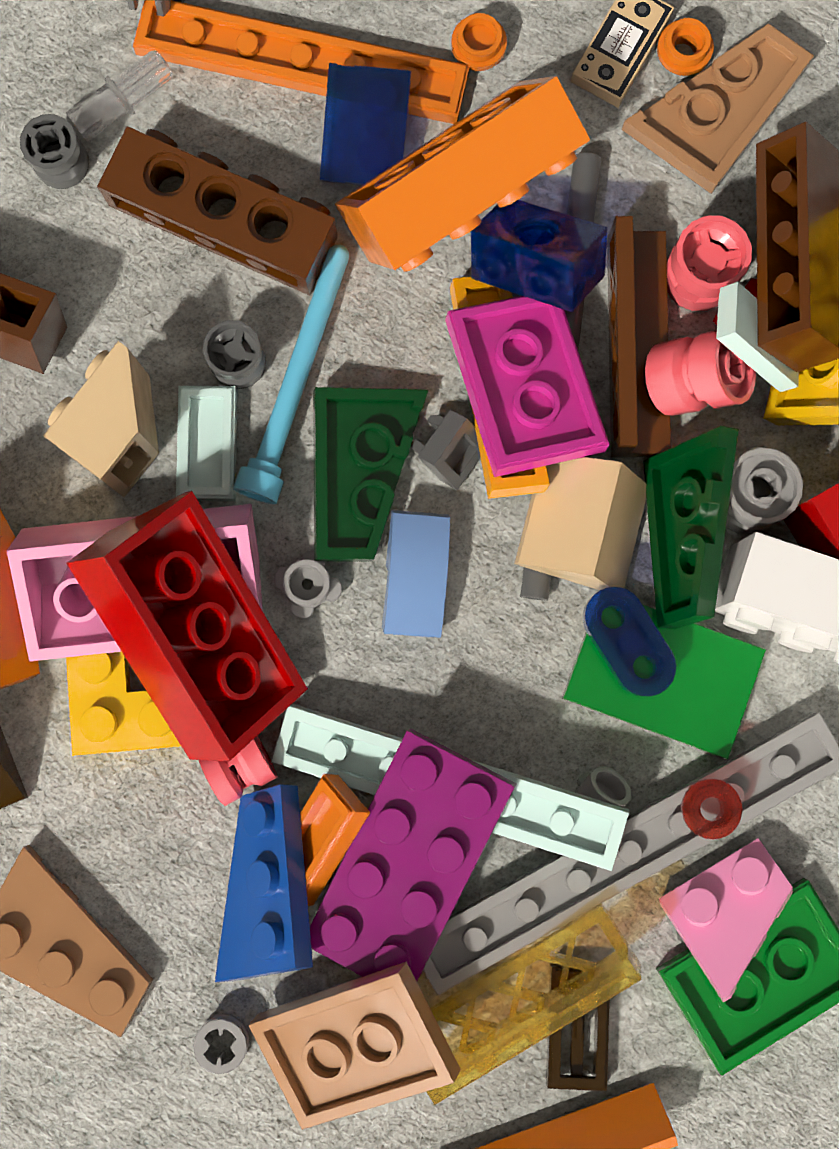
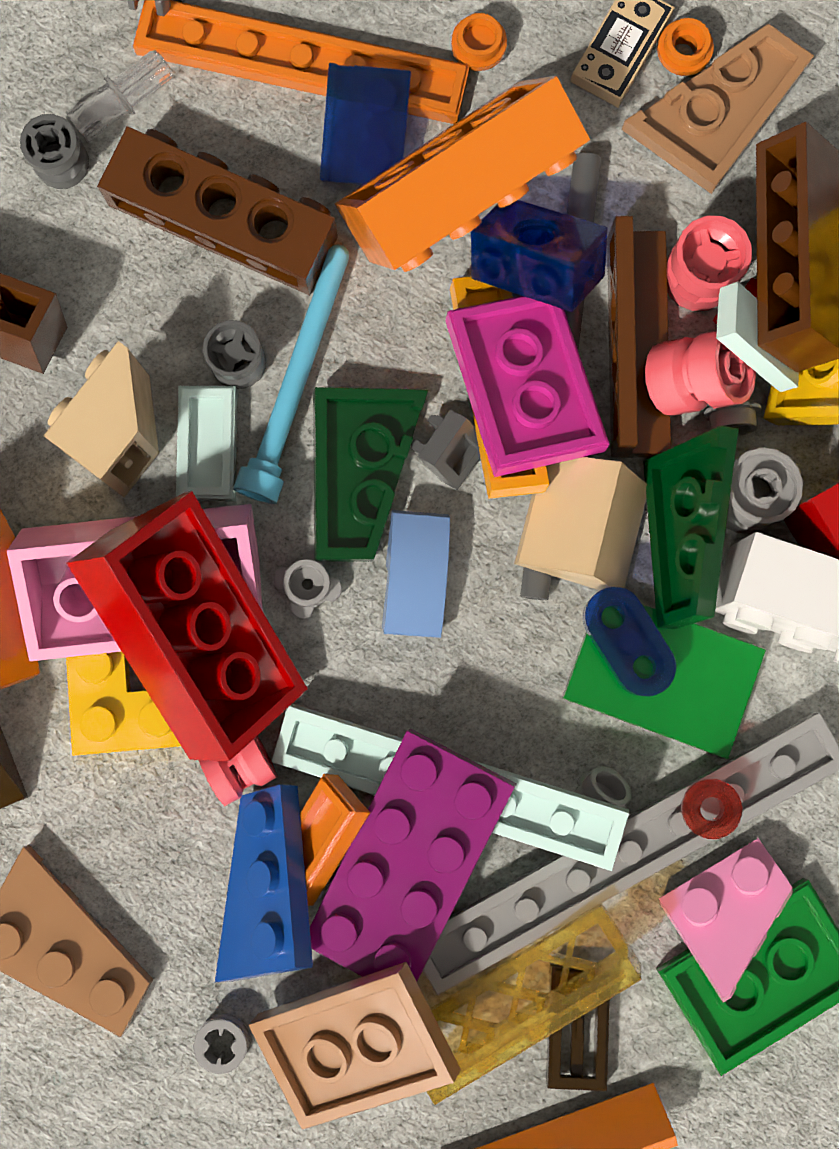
none -> light grey plate [704,400,762,436]

